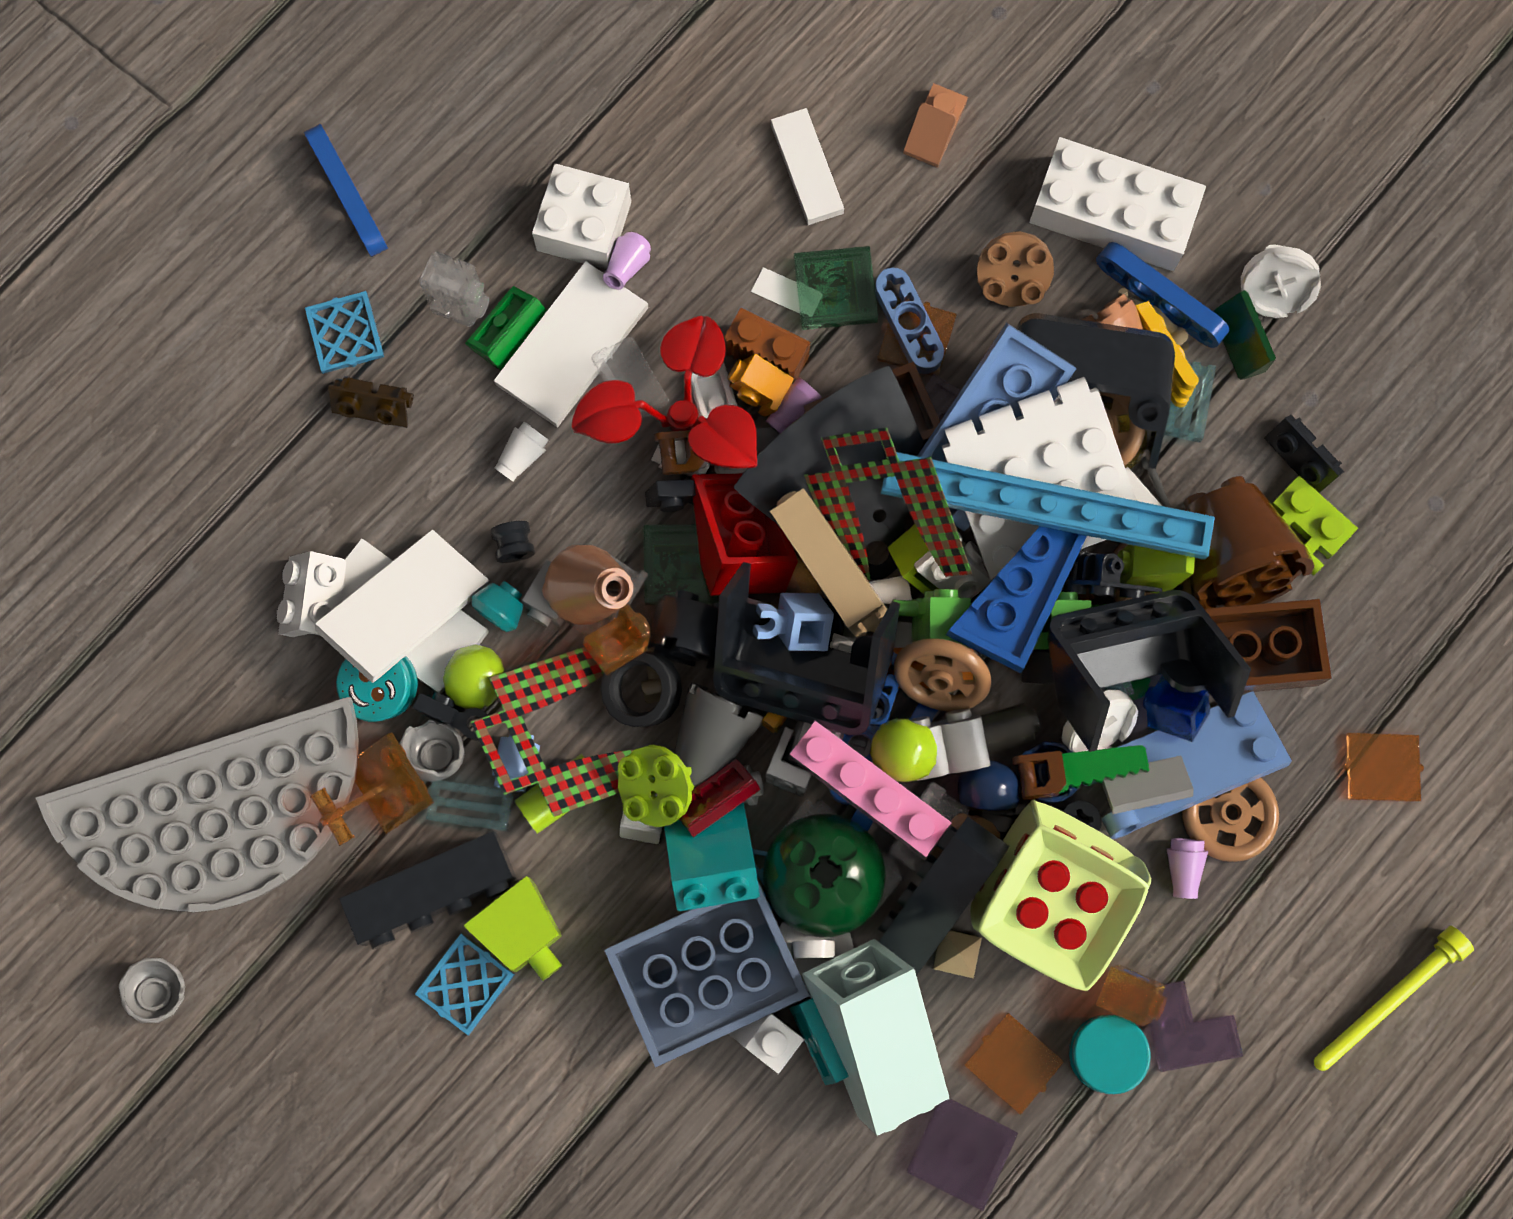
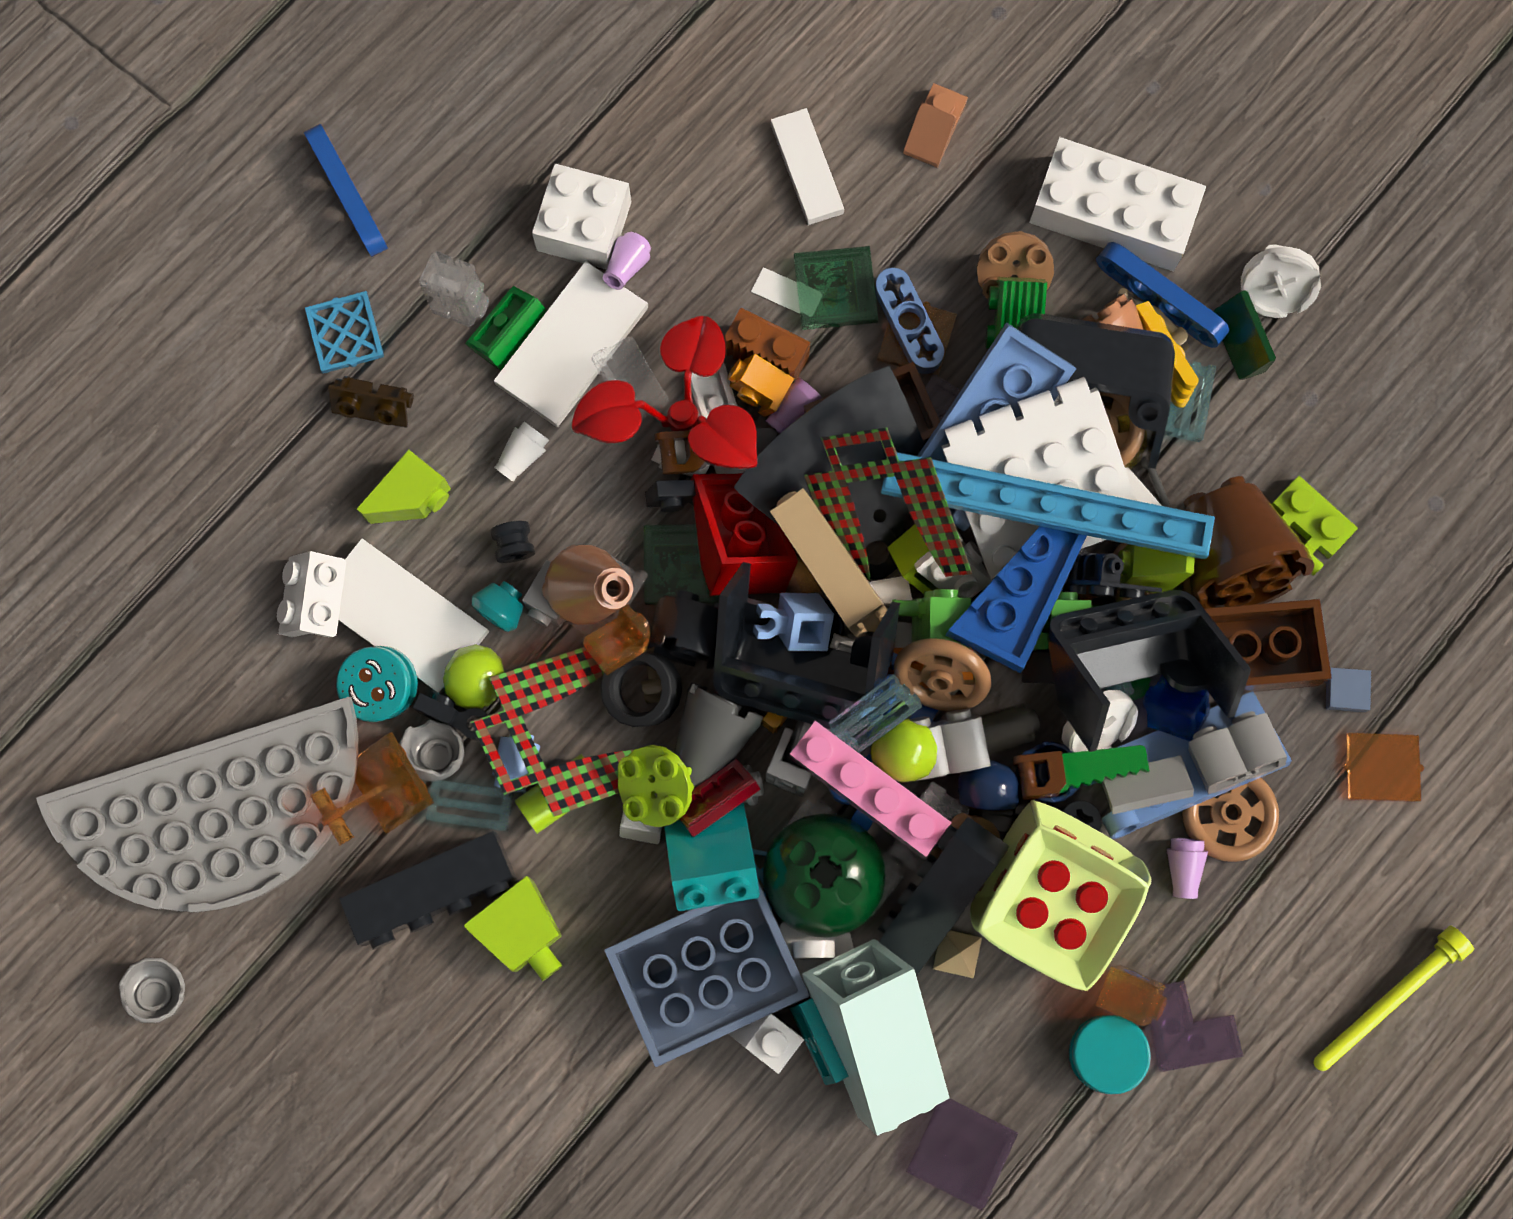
white tile [315,530,489,683] -> none
dark azure window [415,934,515,1036] -> none
clear orange piece [964,1013,1064,1115] -> none
black hinge [1264,414,1345,493] -> none
none -> lime slope [357,450,451,524]
none -> clear light blue tile [829,674,922,753]
none -> green brick [985,277,1047,349]
none -> light grey brick [1188,711,1287,794]
none -> sand blue tile [1326,667,1371,712]

